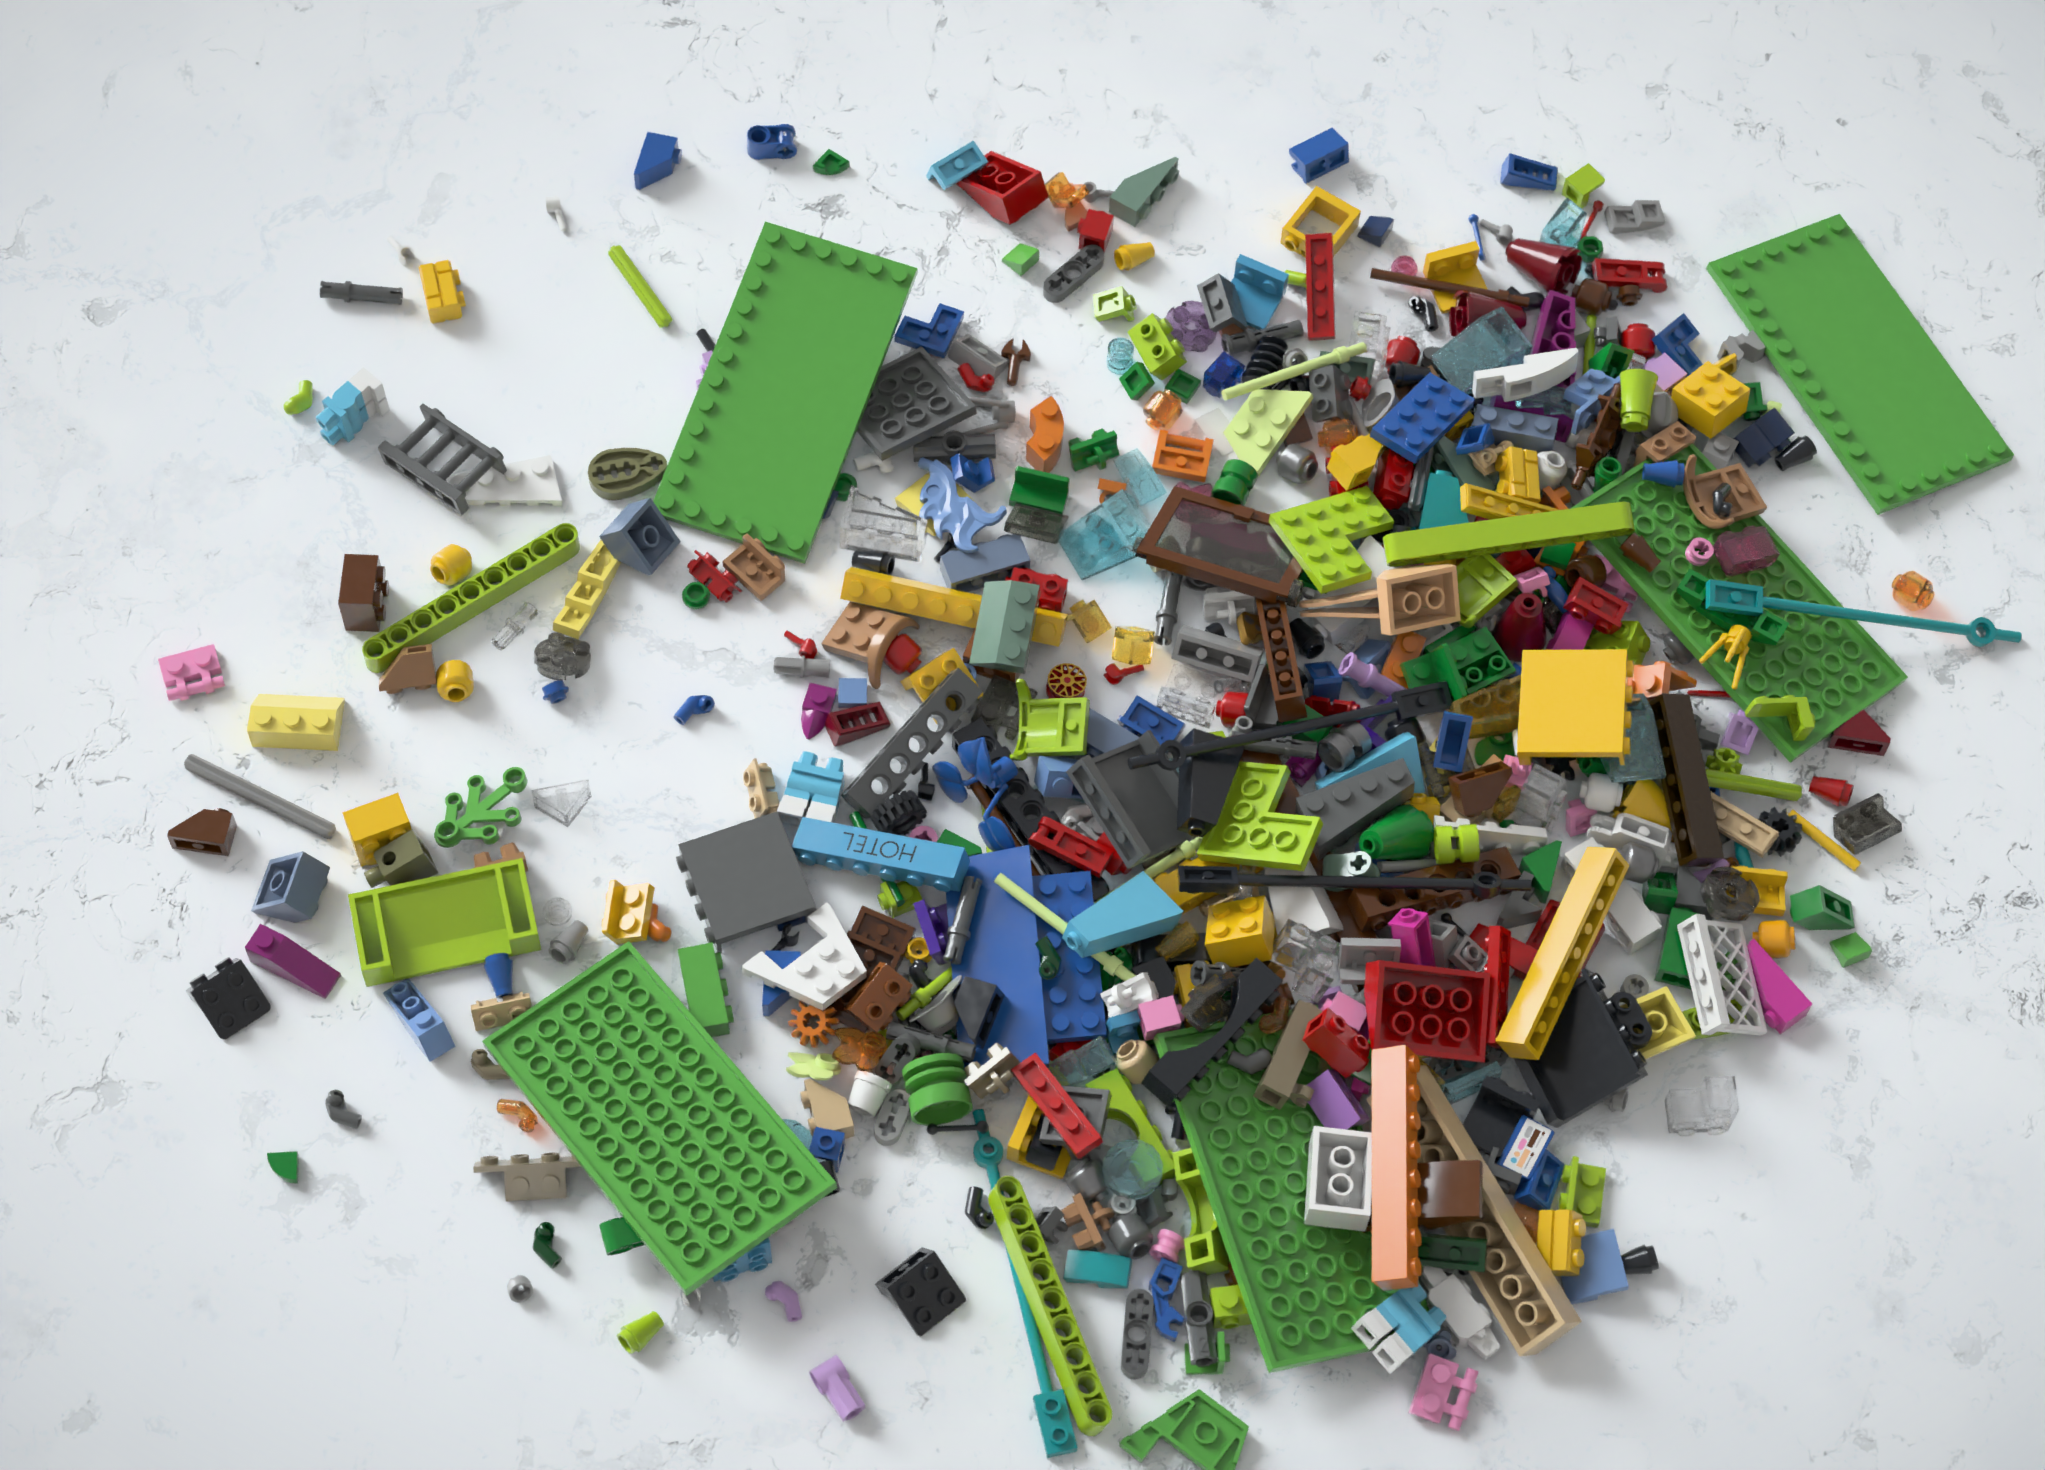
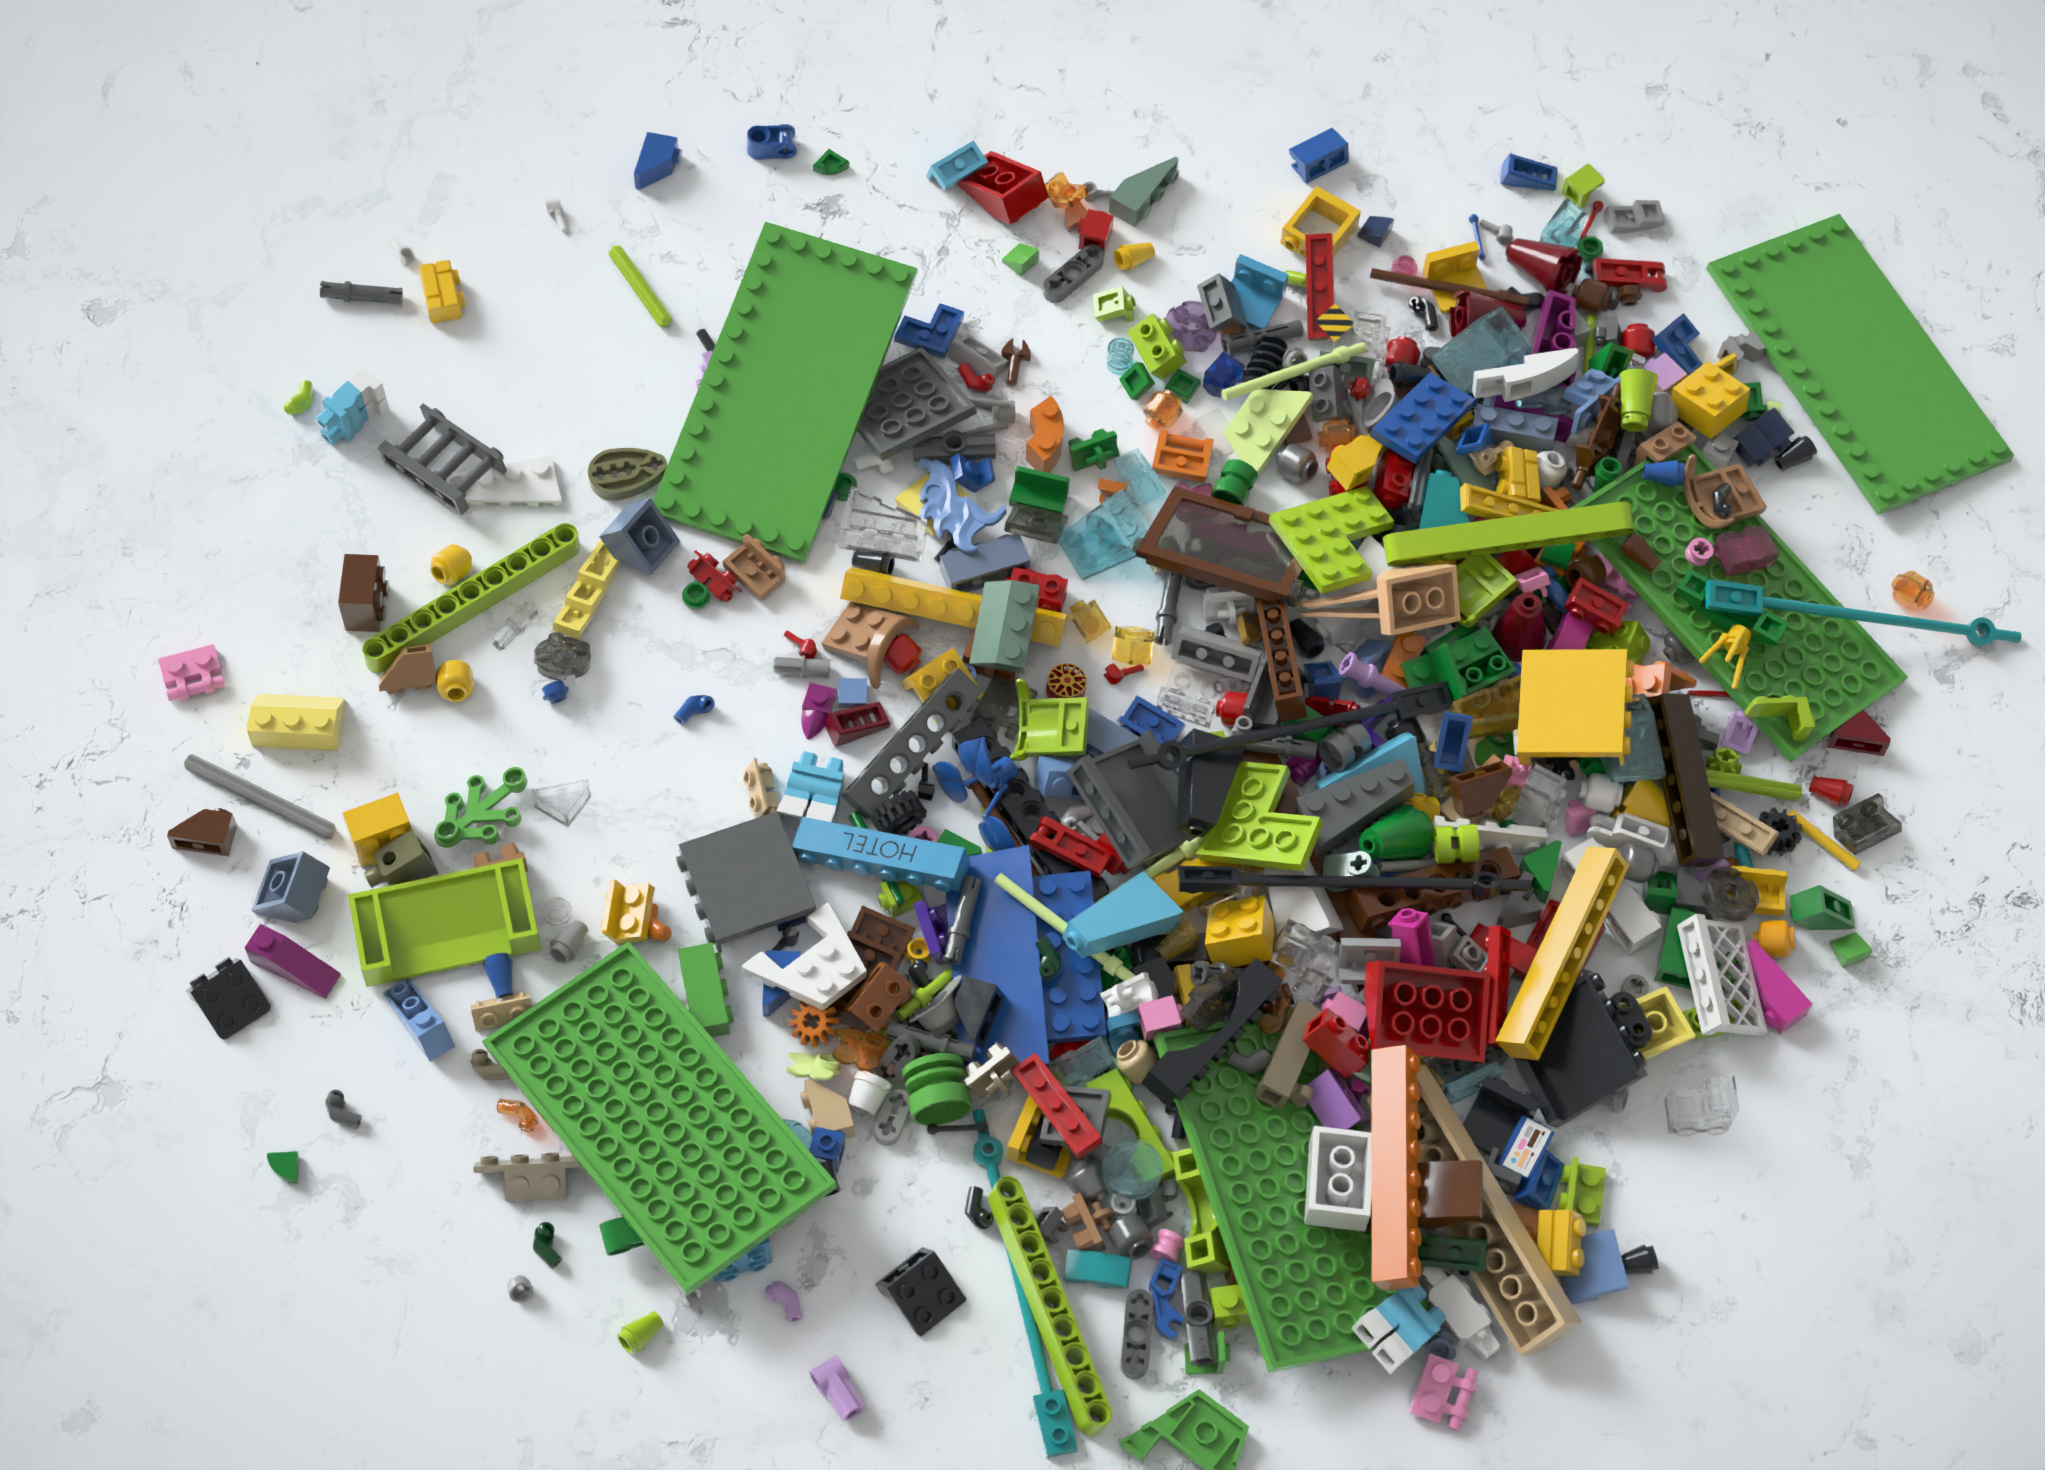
none -> sticker [1315,303,1356,342]

